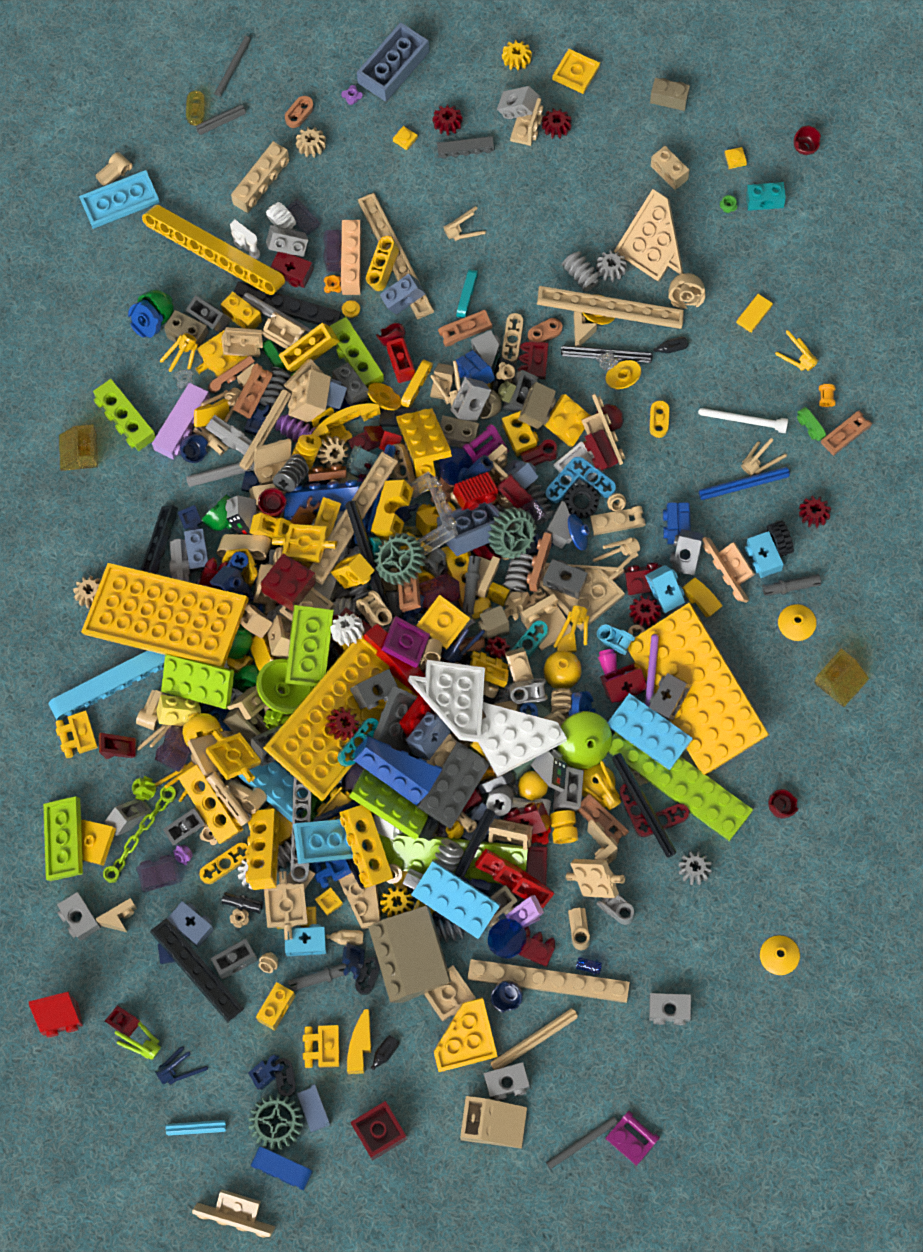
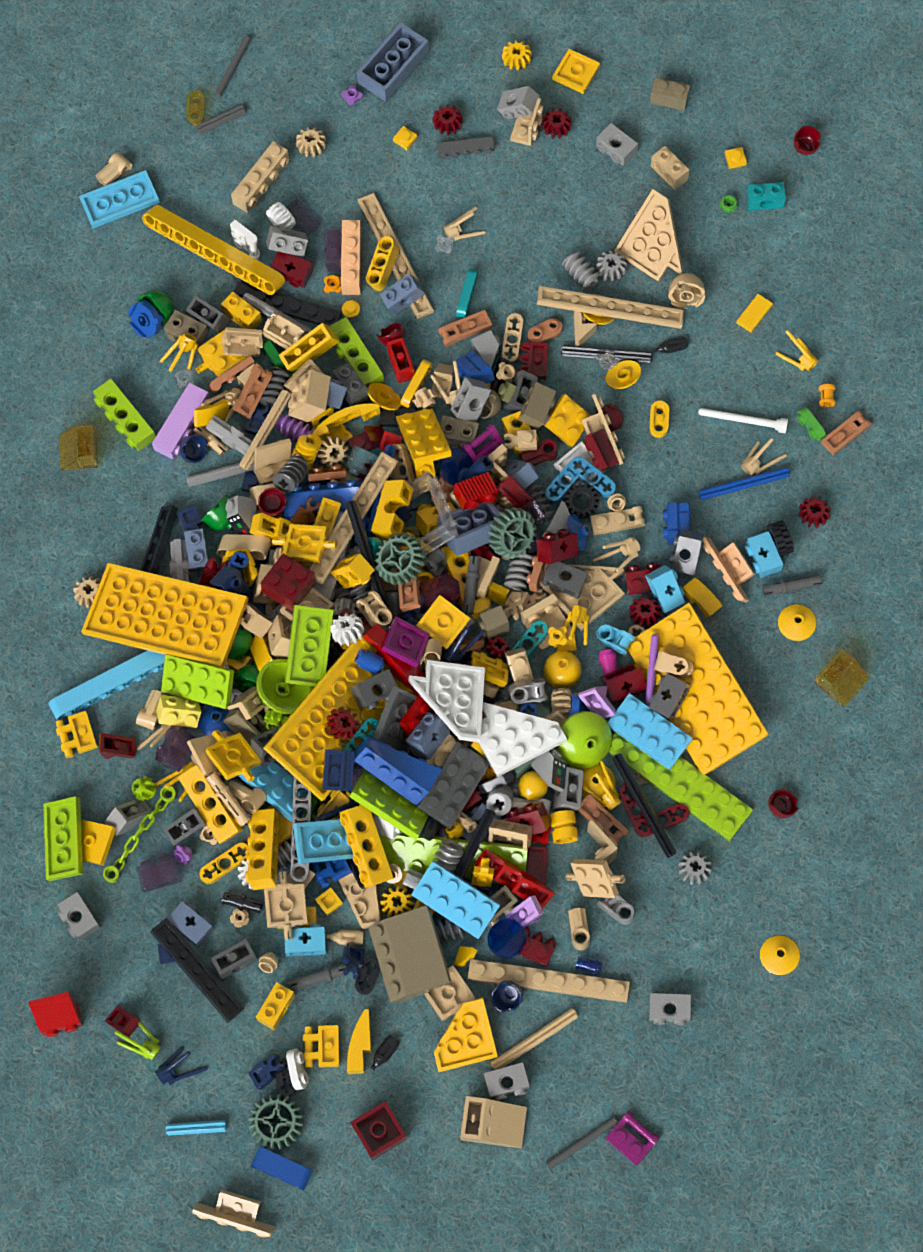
tan slope [96,898,137,932] -> none
yellow cylinder [182,712,223,746] -> none
nougat plate [285,96,314,128] -> none
sand blue panel [297,1084,330,1133] -> none
none -> white plate [286,1049,309,1090]
none -> dark blue plate [322,749,355,791]
none -> blue brick [354,649,385,675]
none -> tan gear [413,387,437,409]
none -> clear plate [434,235,454,254]
none -> yellow tile [453,946,478,967]
none -> yellow plate [471,858,494,887]
none -> tan plate [504,430,537,451]
none -> dark red brick [536,529,578,564]
none -> yellow plate [548,626,567,646]
none -> lavender slope [578,686,616,719]
none -> light grey brick [596,123,638,166]
none -> tan piece [654,651,694,677]

